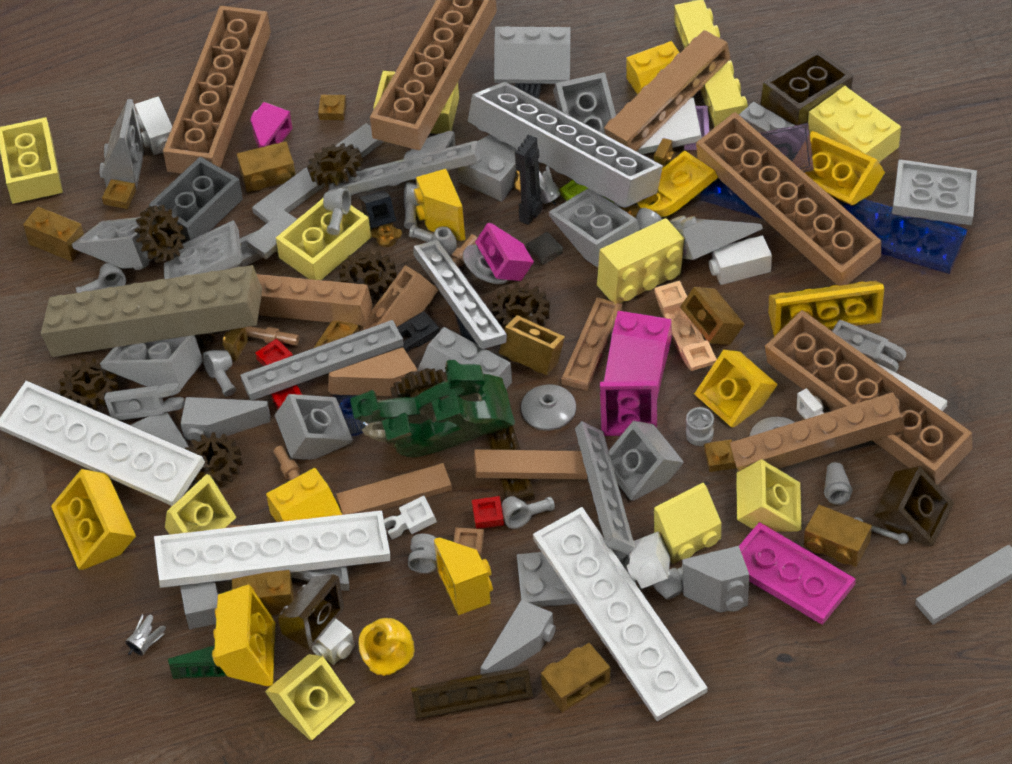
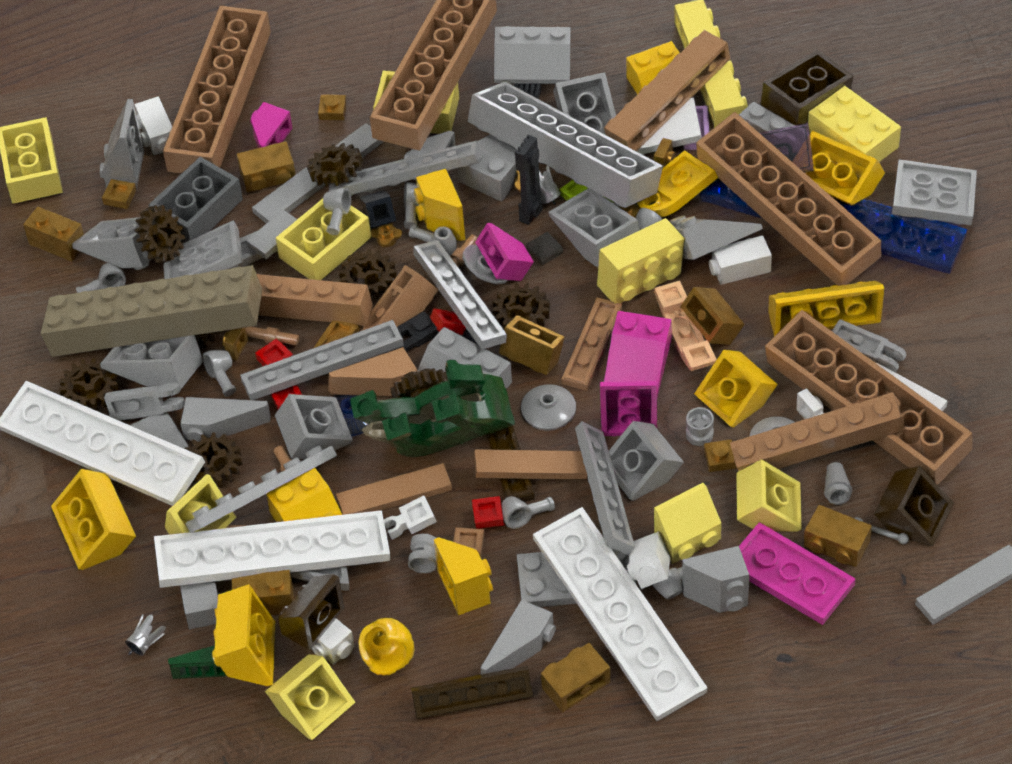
none -> light grey plate [185,445,337,533]
none -> red plate [430,308,466,335]

